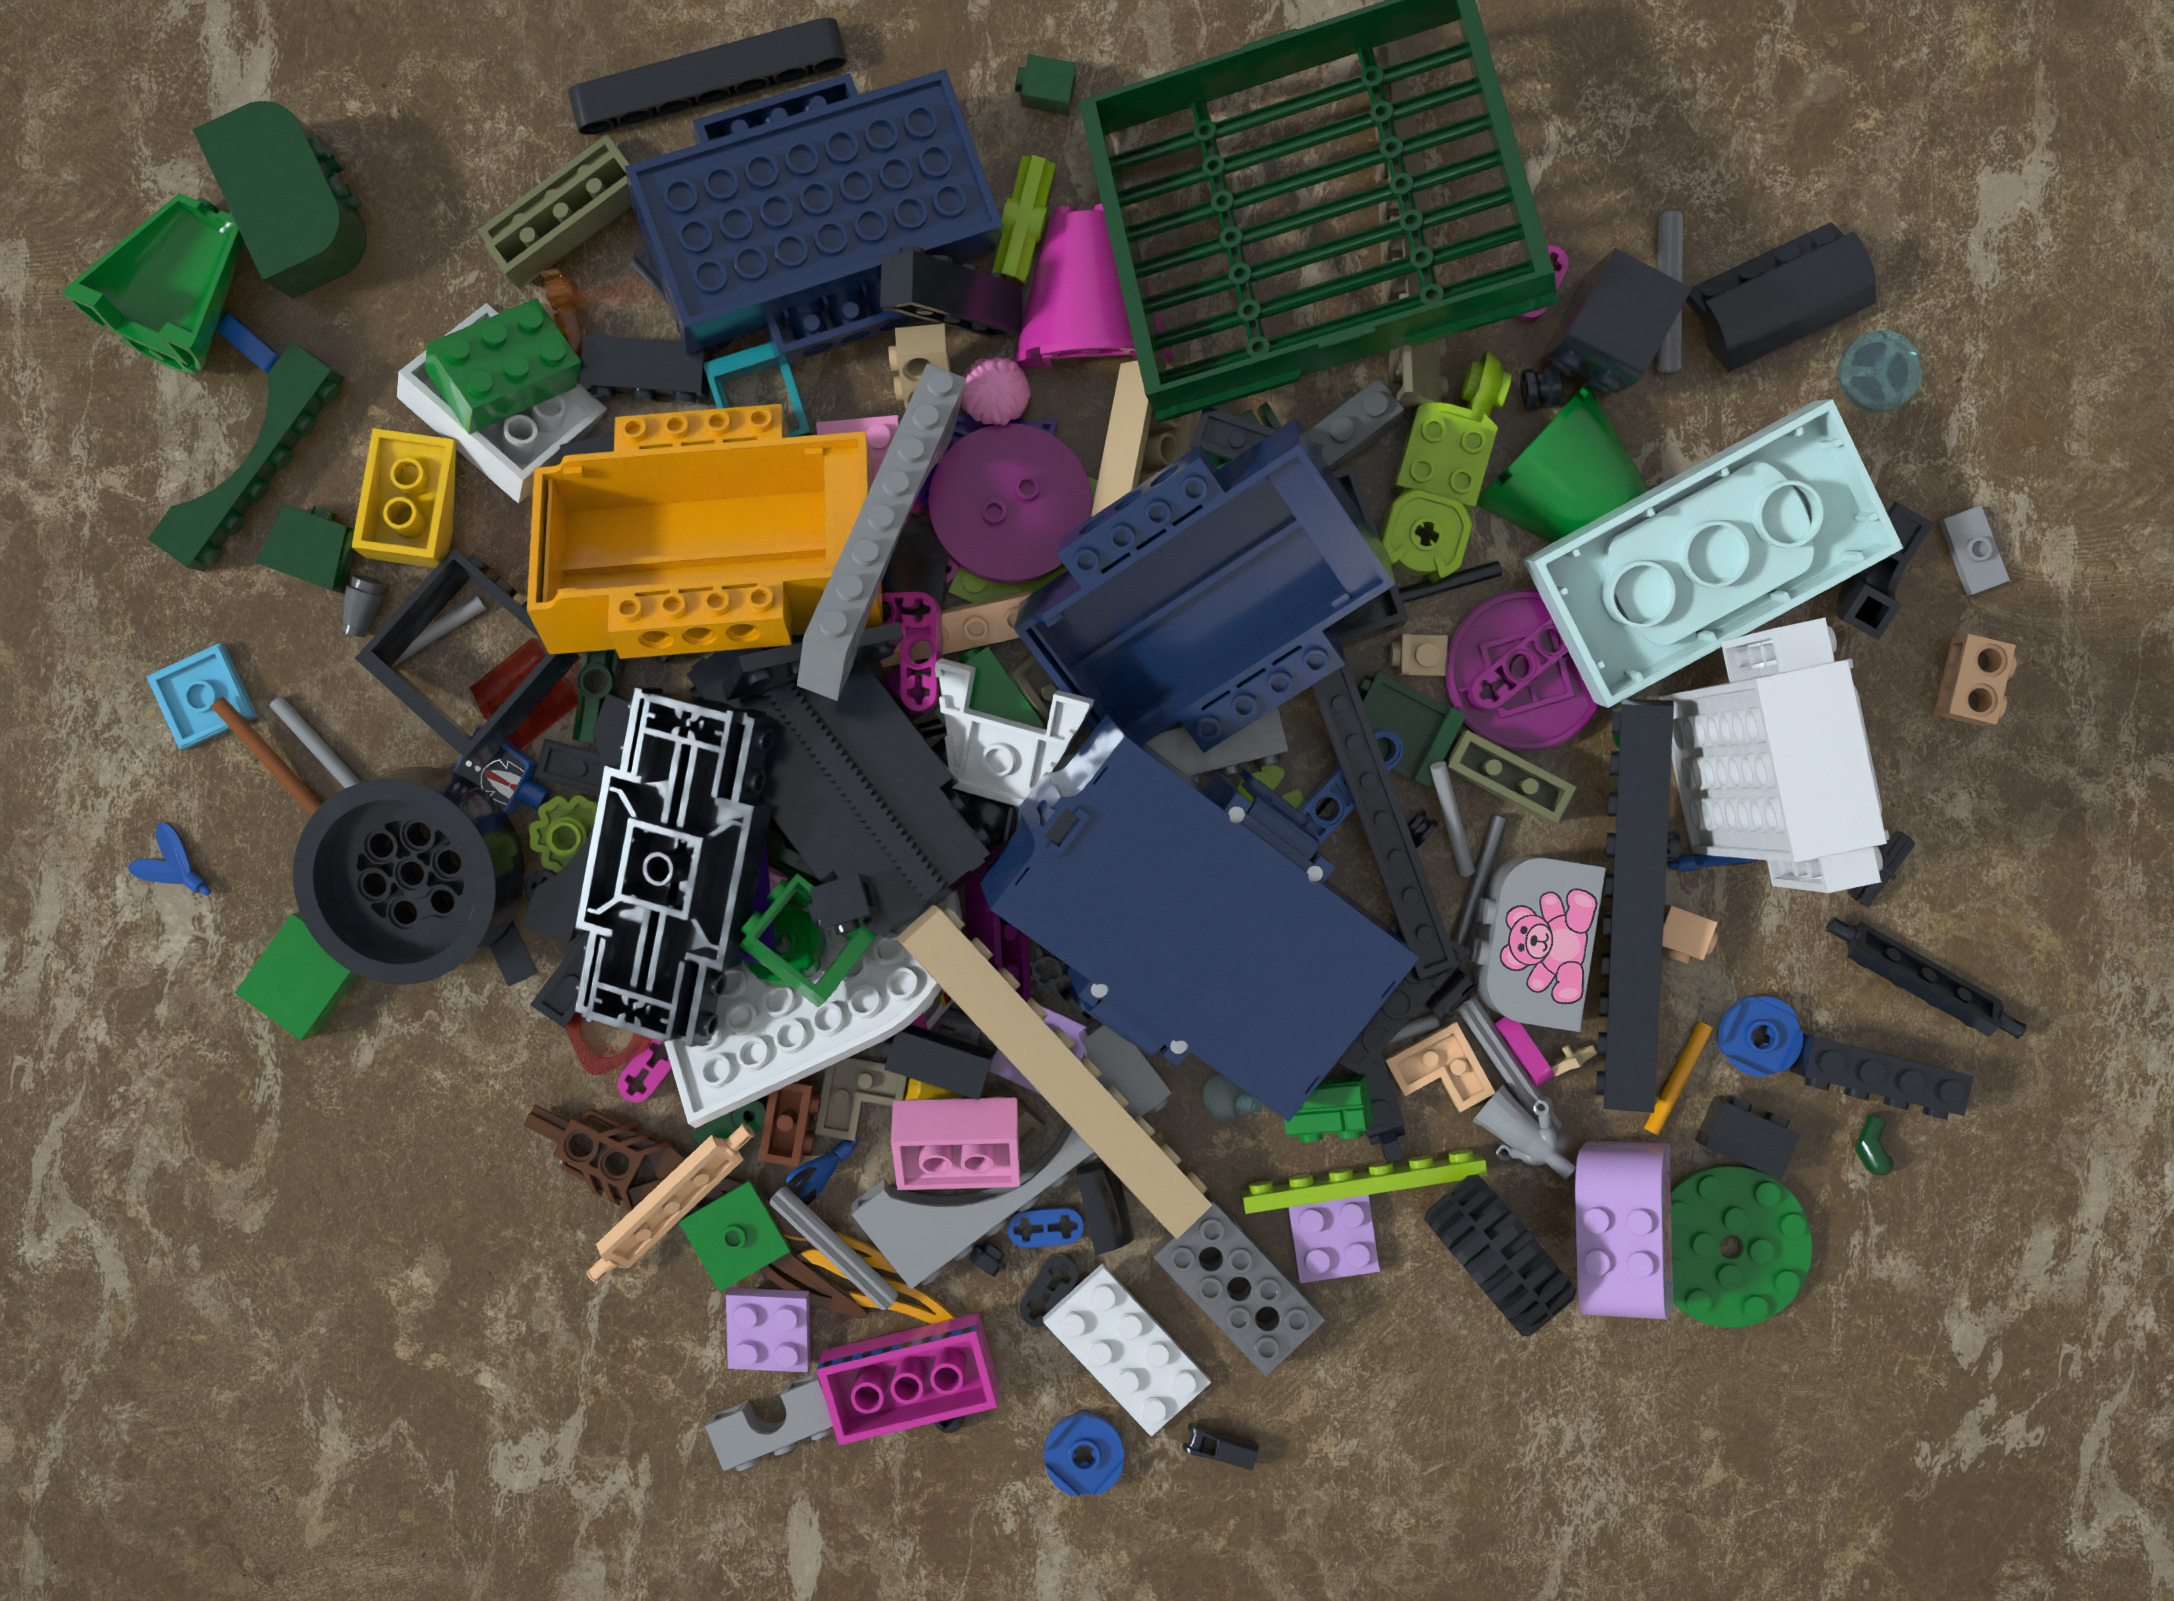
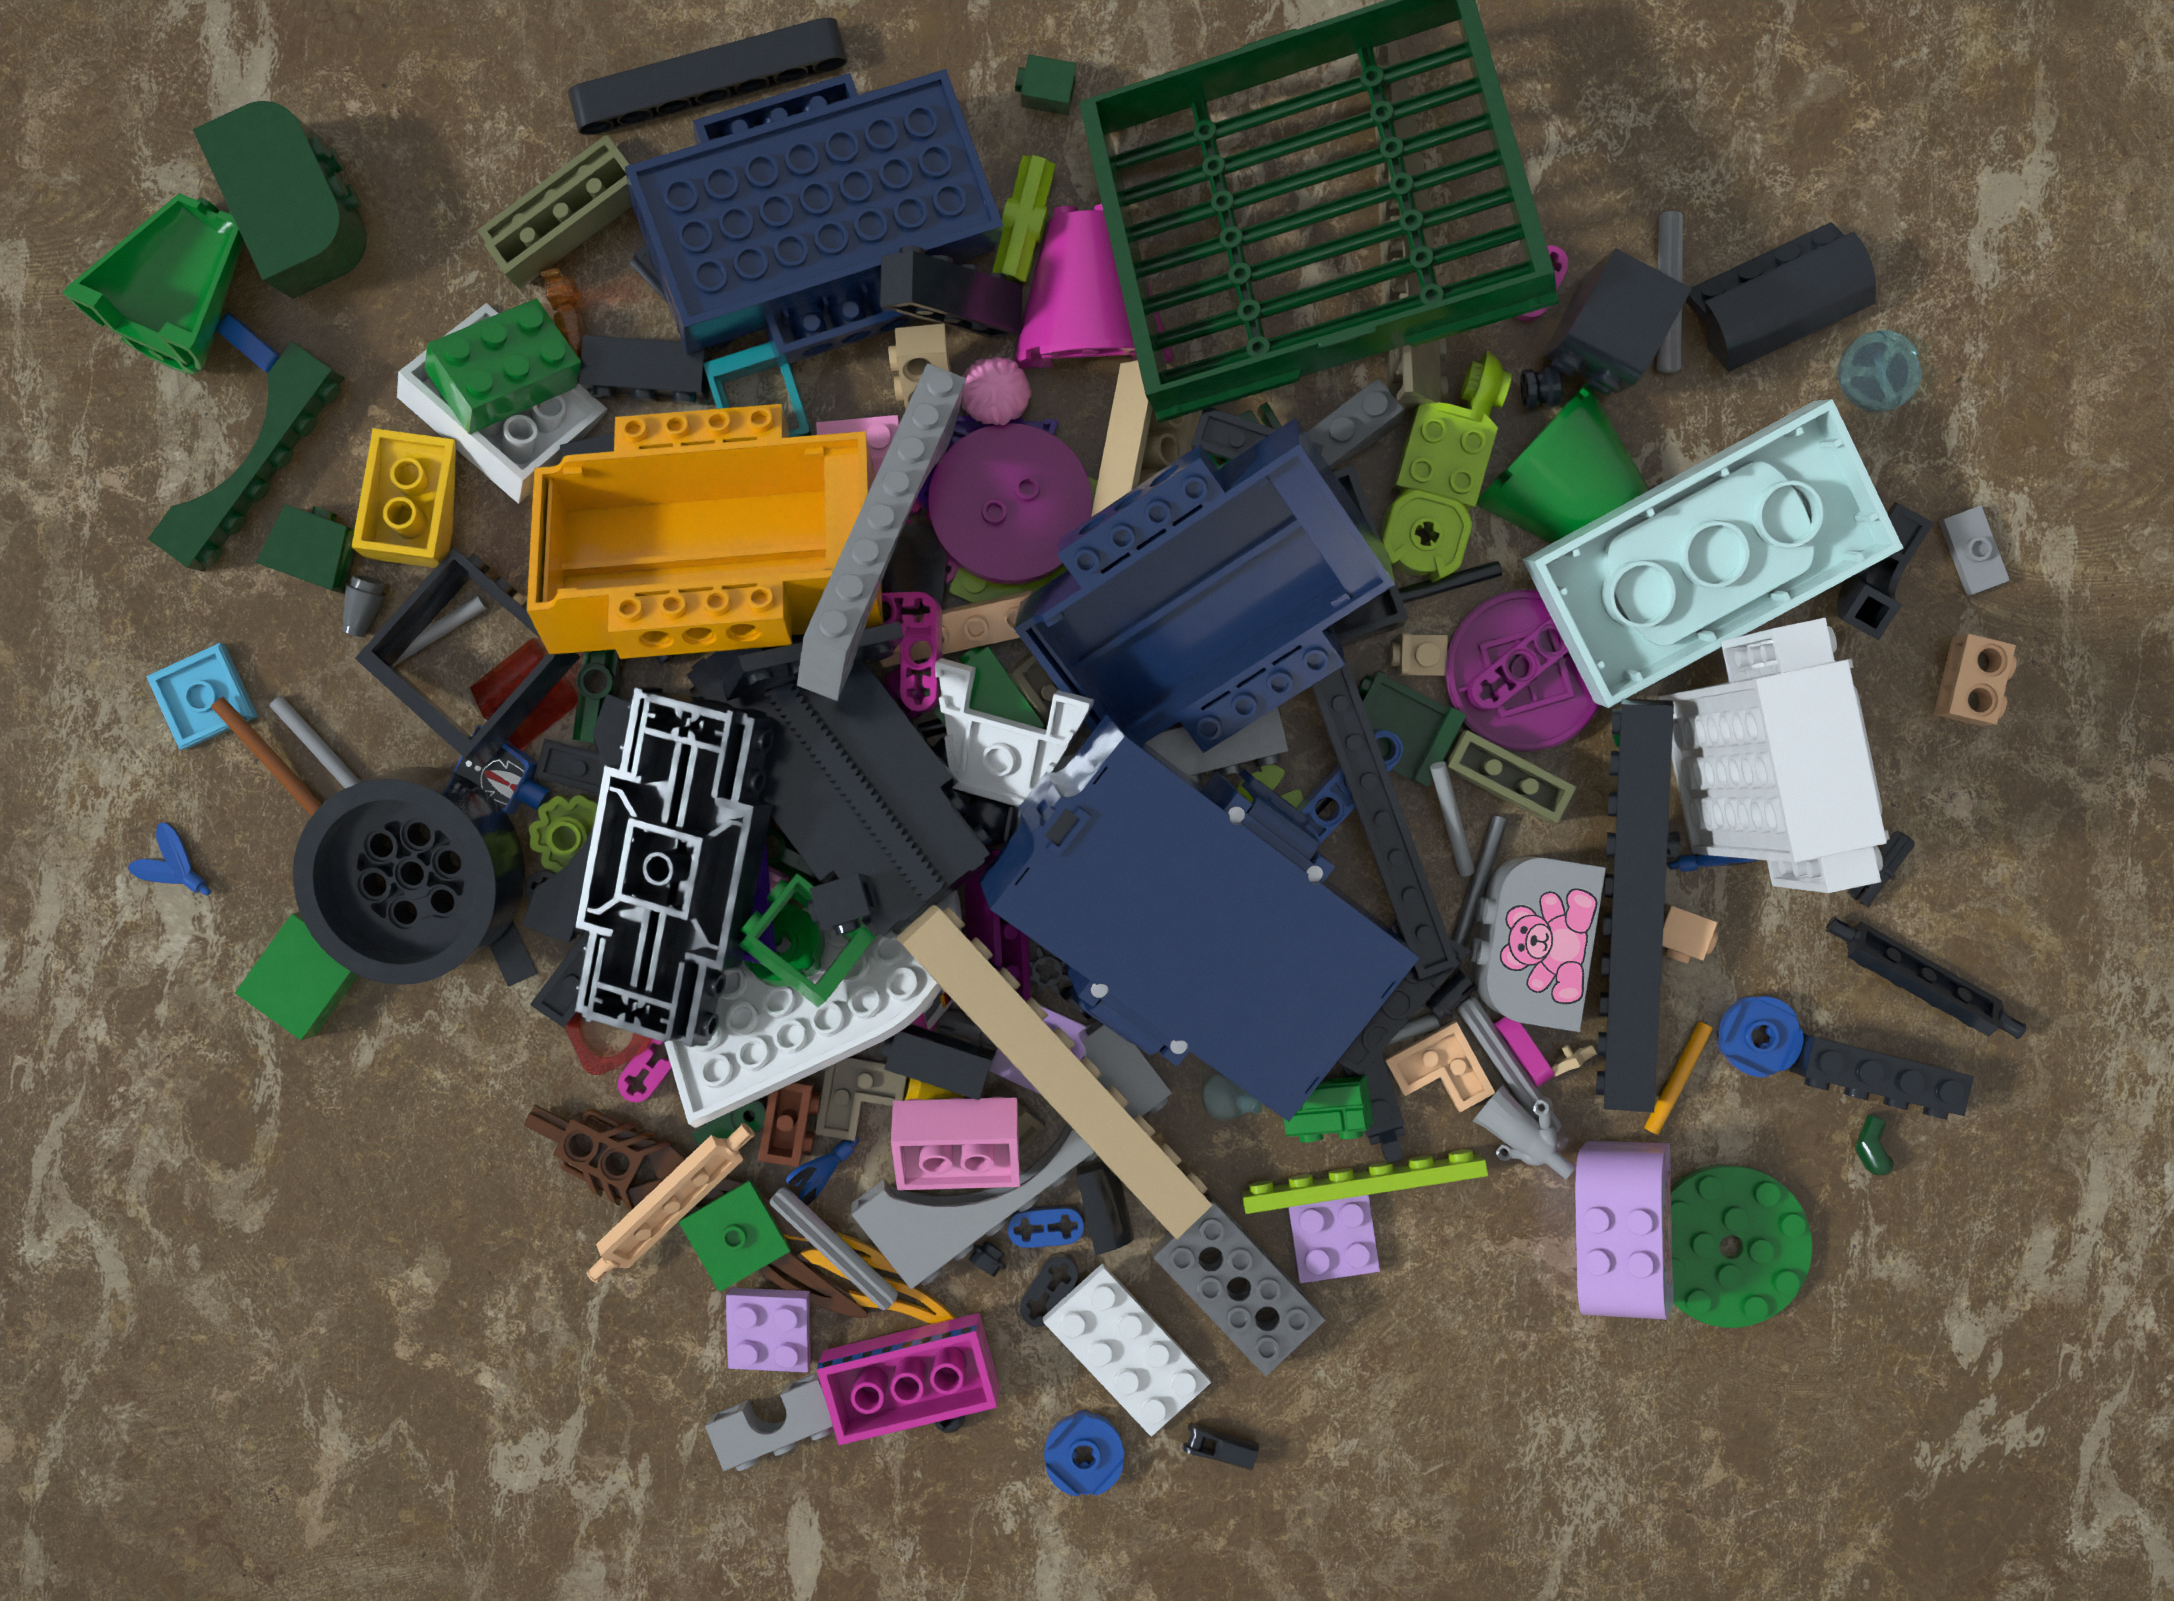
black bush [1407,809,1439,848] -> none
black tyre [1424,1174,1577,1337] -> none
black brick [1695,1095,1800,1179] -> none

